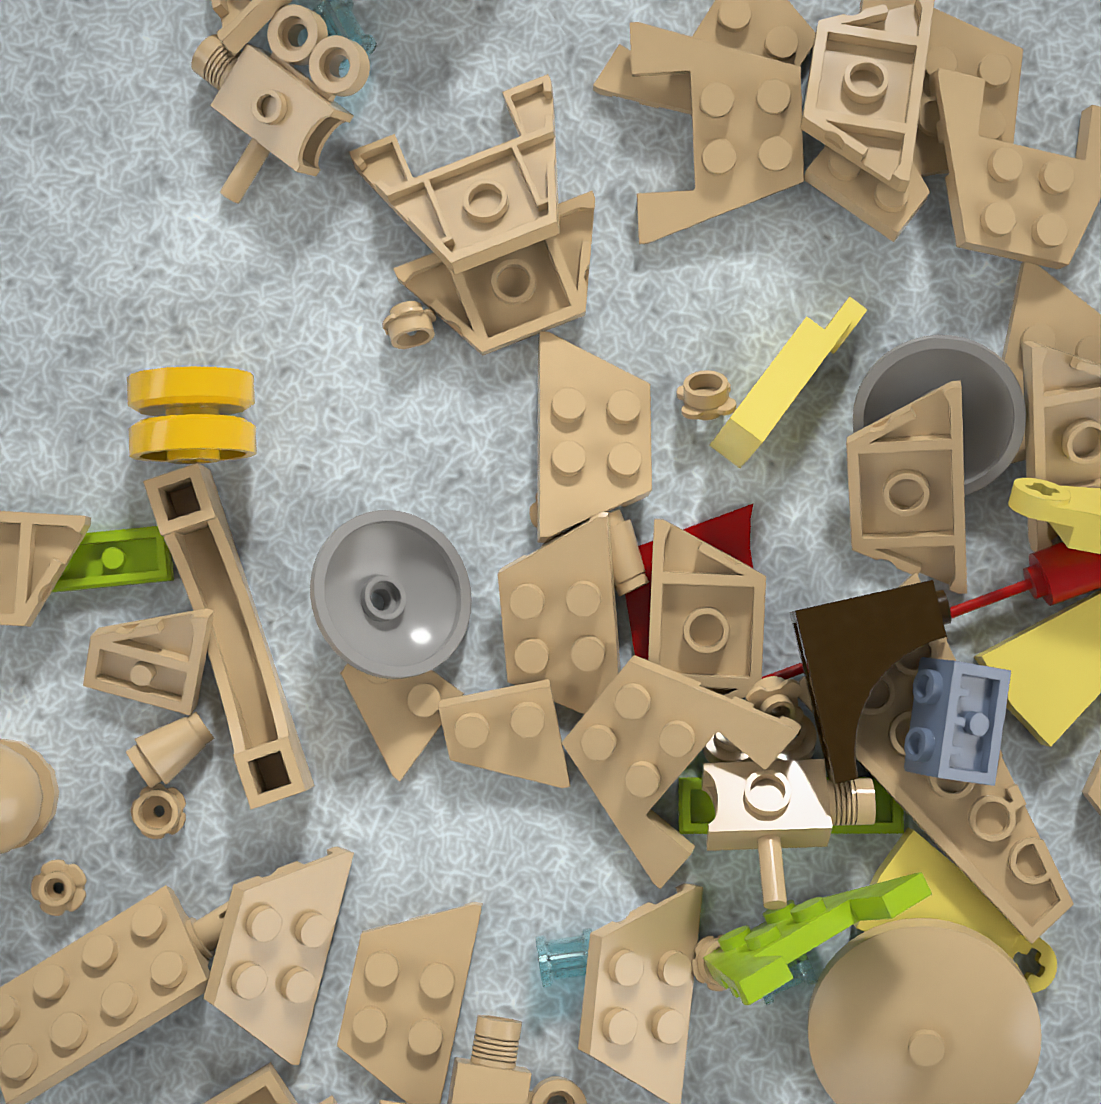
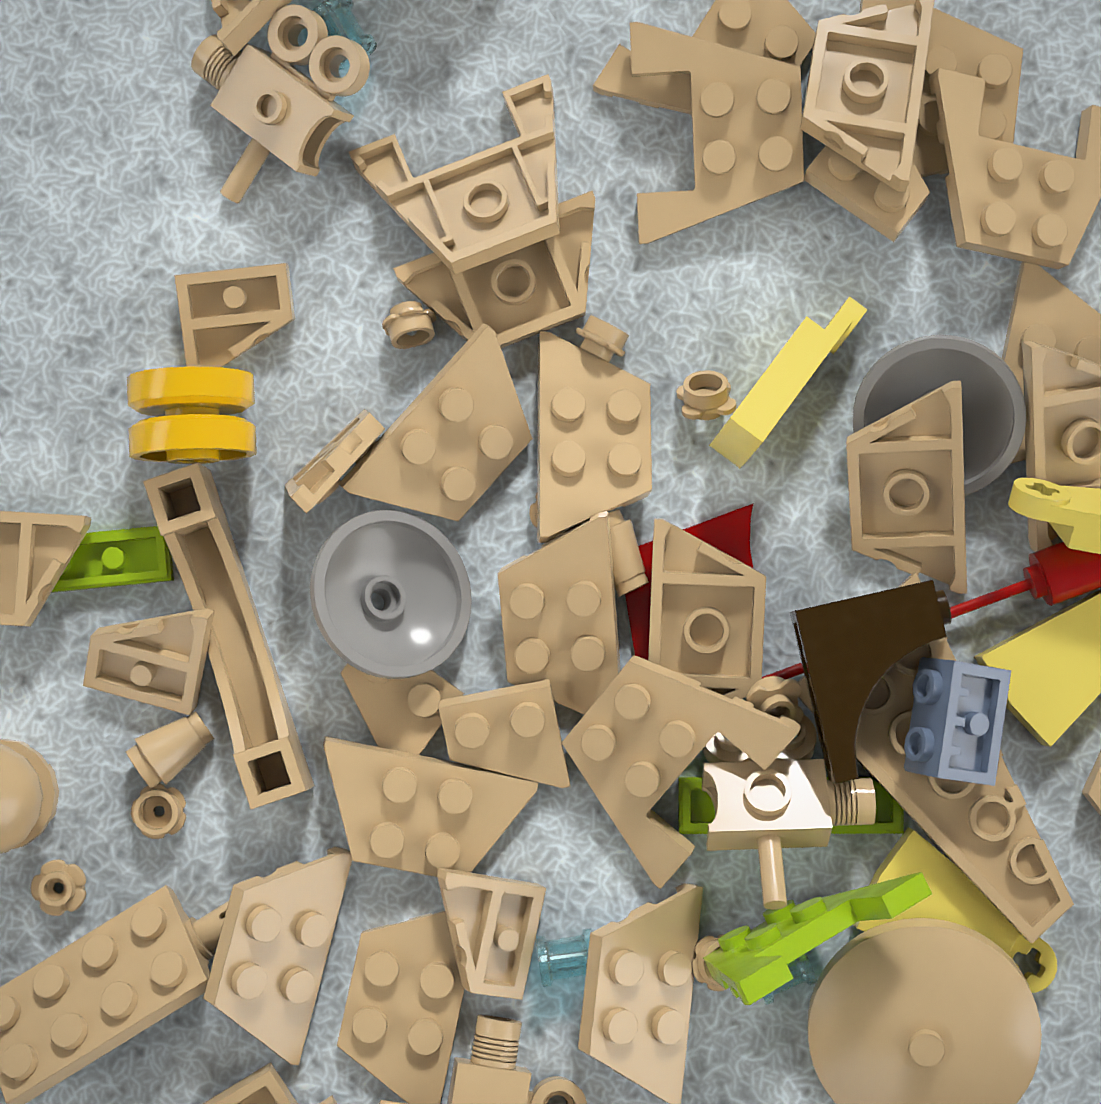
none -> tan wing [174,263,295,367]
none -> tan wing [285,409,385,514]
none -> tan wing [323,736,539,877]
none -> tan wing [339,323,533,521]
none -> tan wing [437,868,546,1000]
none -> tan plate [576,315,629,362]

